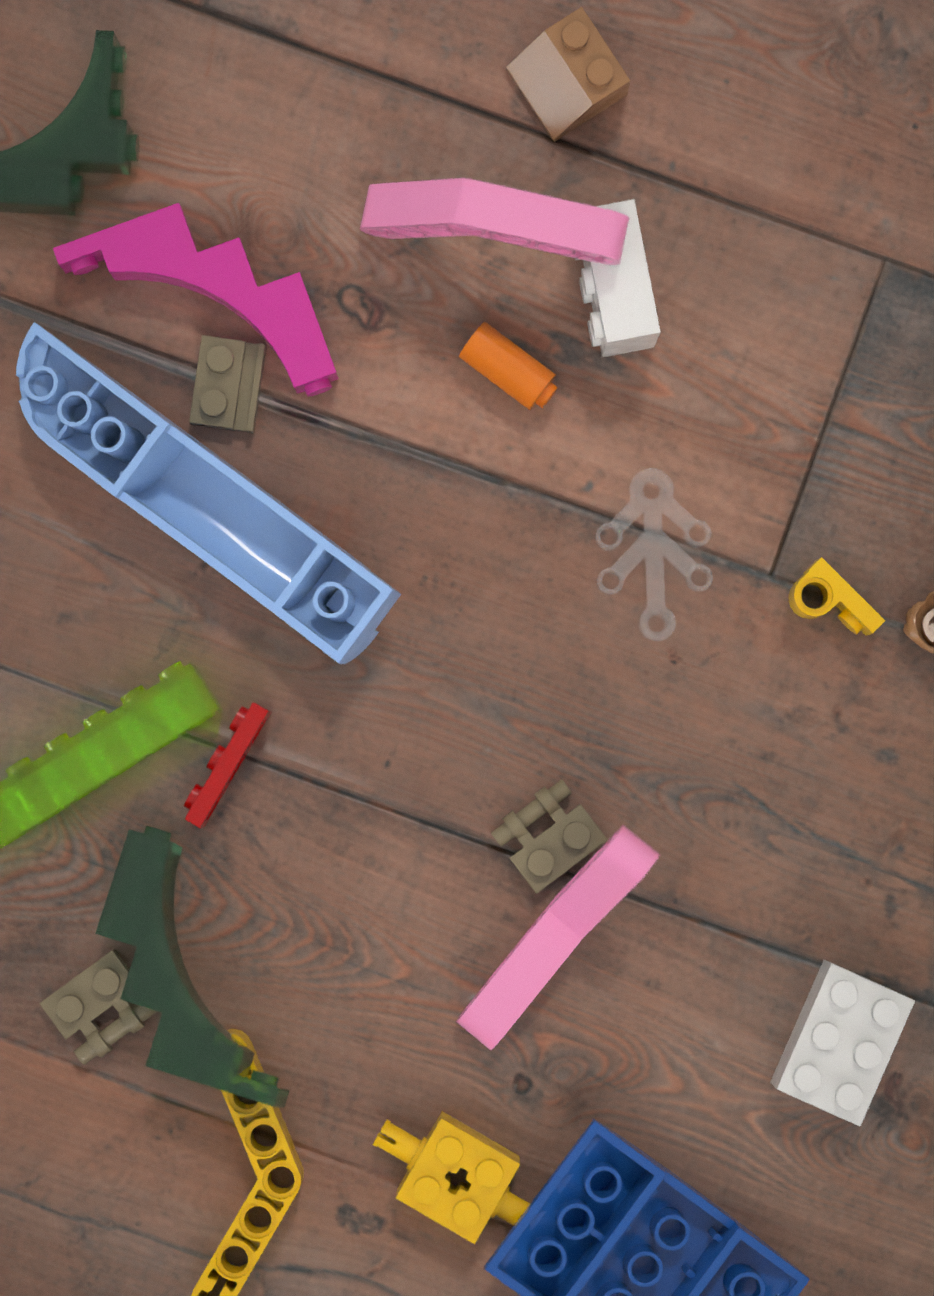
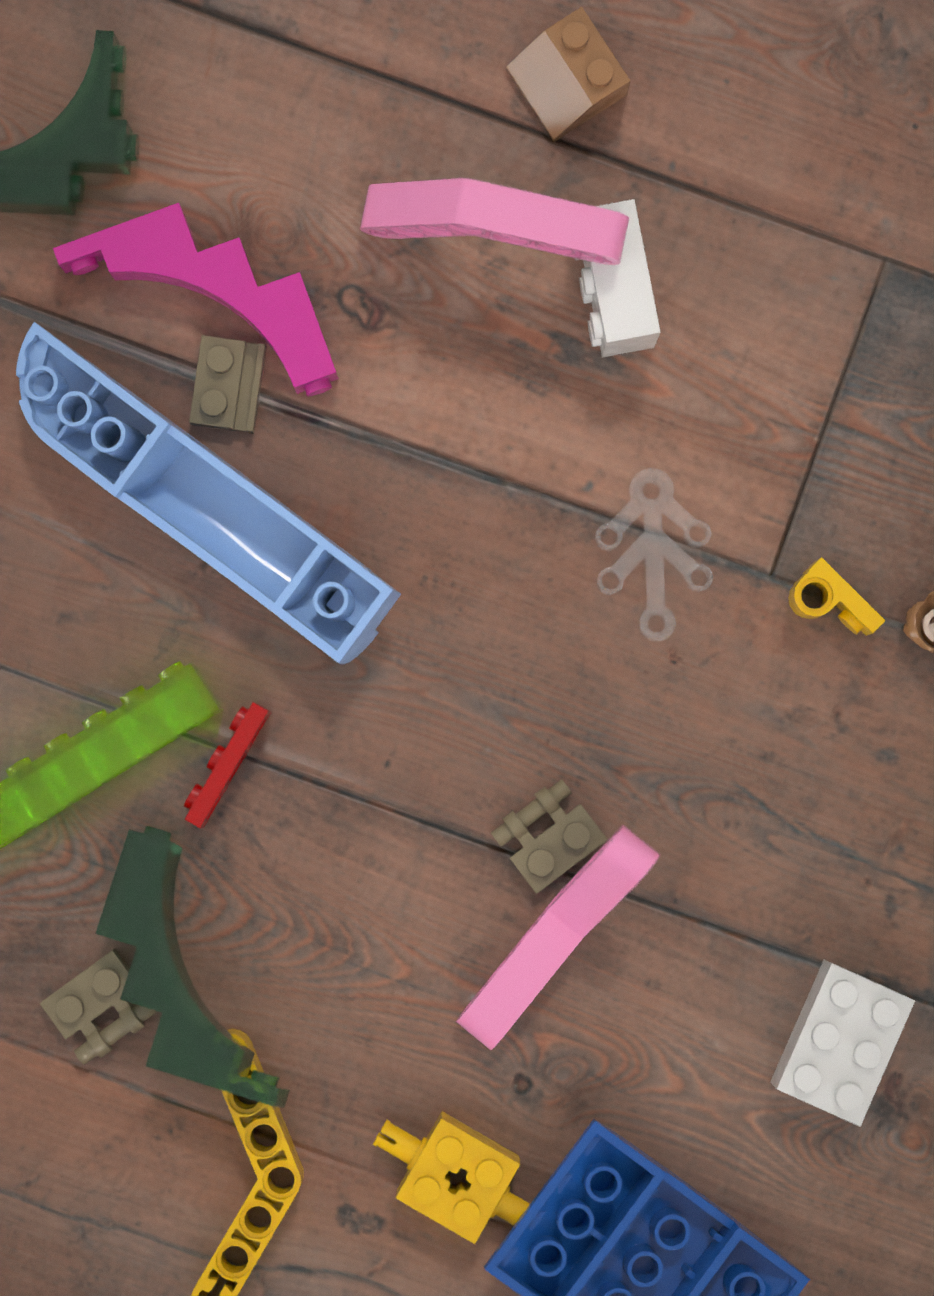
orange brick [459,322,558,410] -> none

